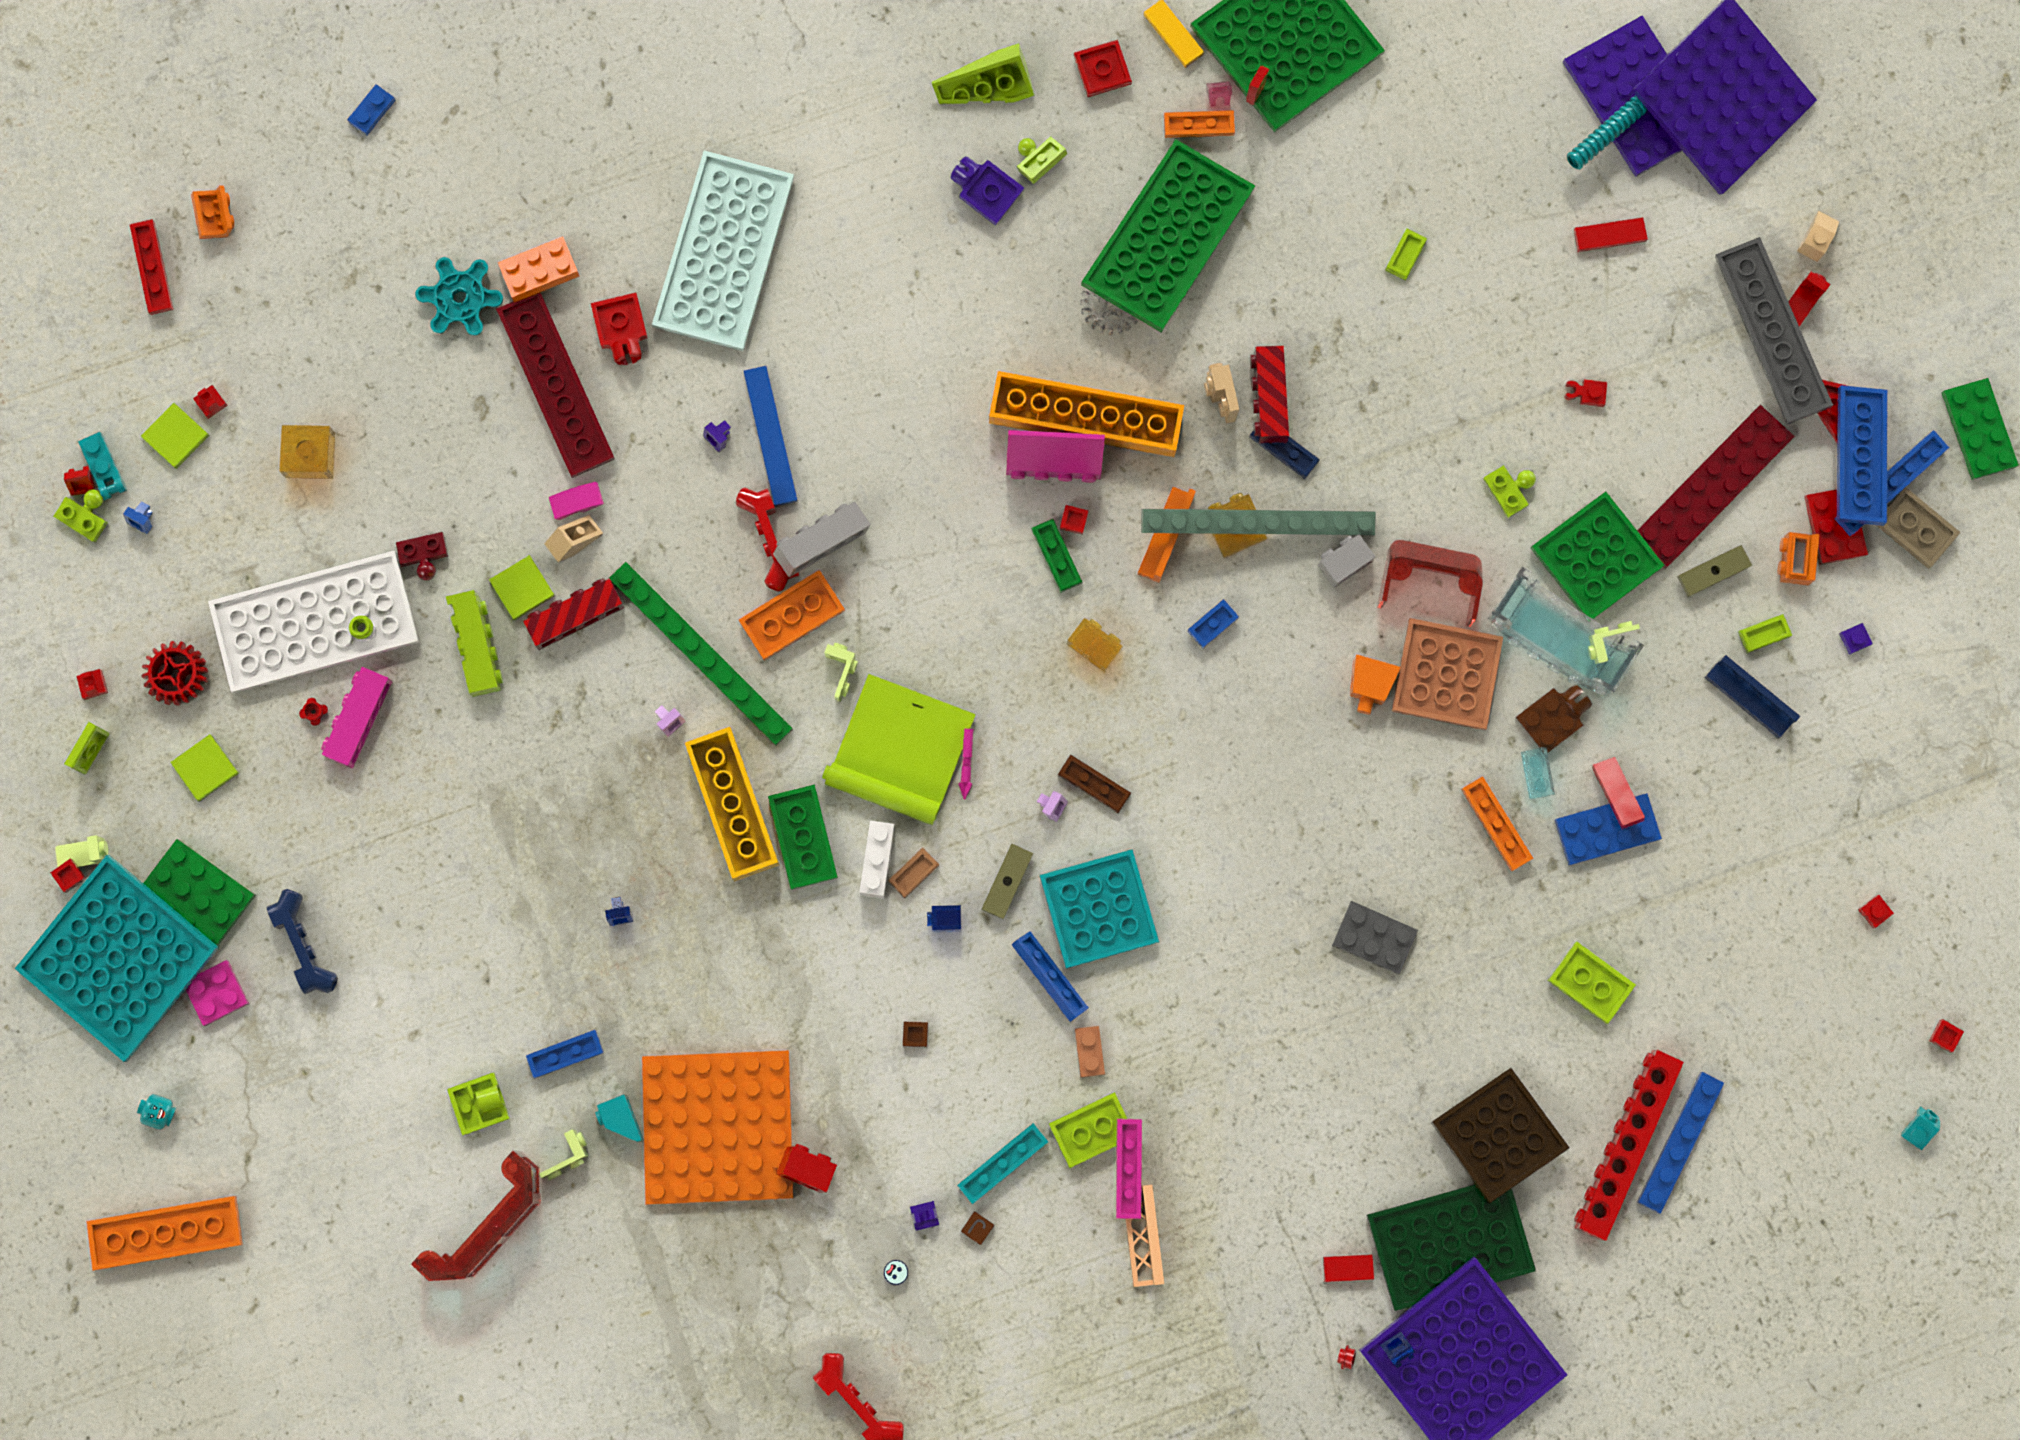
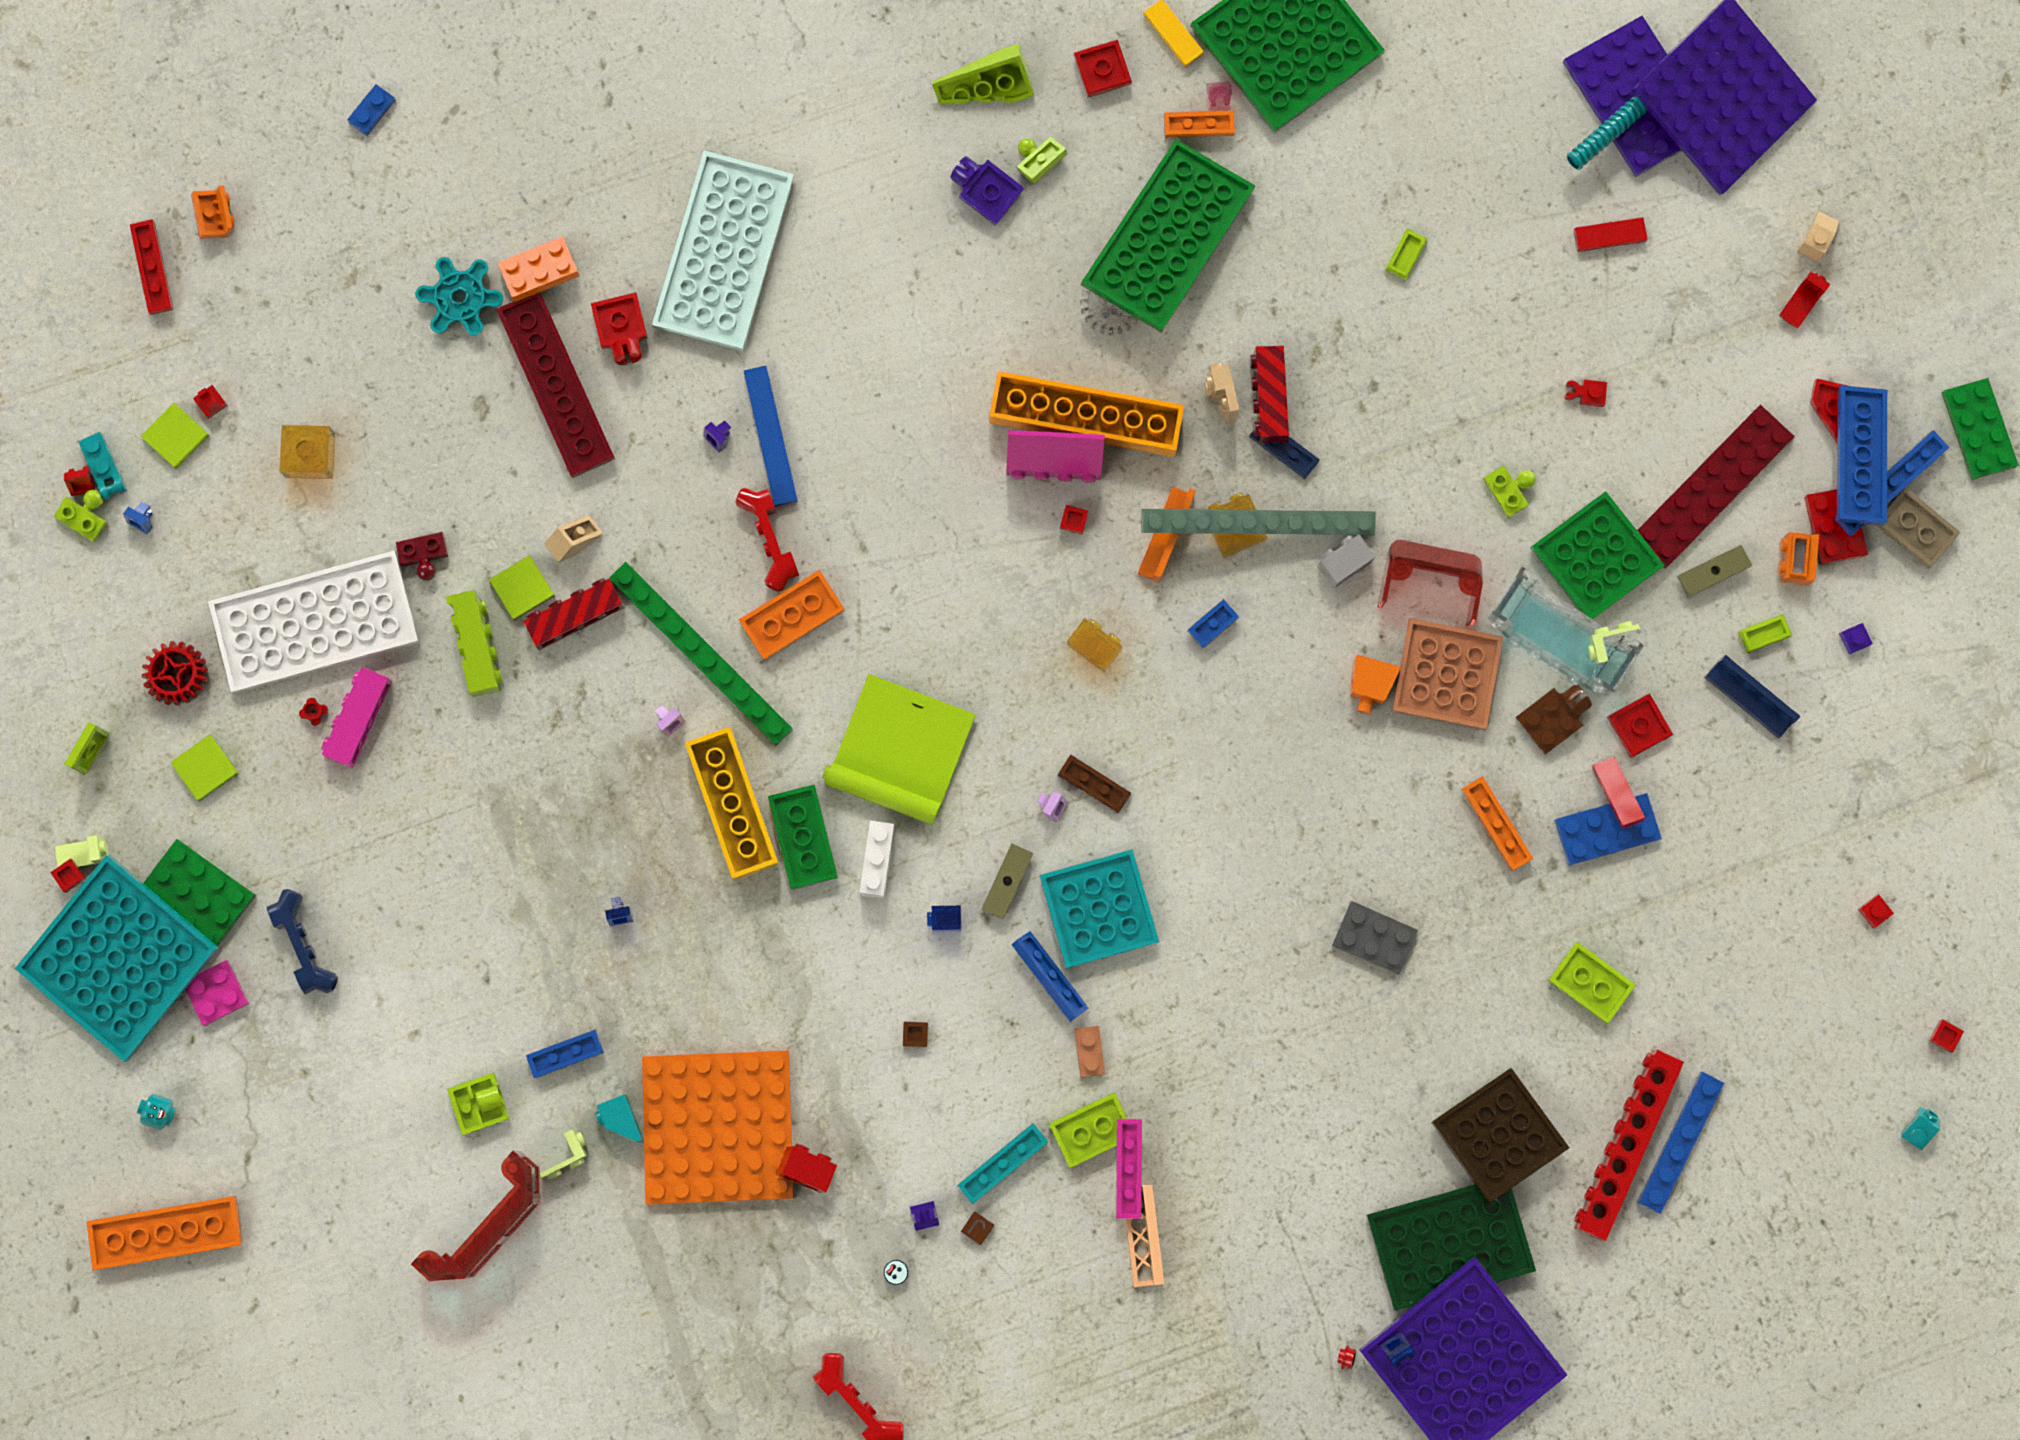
red tile [76,669,108,700] -> none
lime plate [349,615,374,640] -> none
dark pink slope [548,482,604,520] -> none
light grey brick [773,502,871,577] -> none
yellowish green bracket [824,643,858,701] -> none
medium nougat tile [888,847,939,898] -> none
dark pink piece [958,728,974,800] -> none
green tile [1031,519,1082,593] -> none
red tile [1246,66,1269,105] -> none
red tile [1323,1254,1374,1282] -> none
clear light blue plate [1521,747,1555,799] -> none
dark grey plate [1715,237,1833,425] -> none
none -> red tile [1607,693,1674,758]

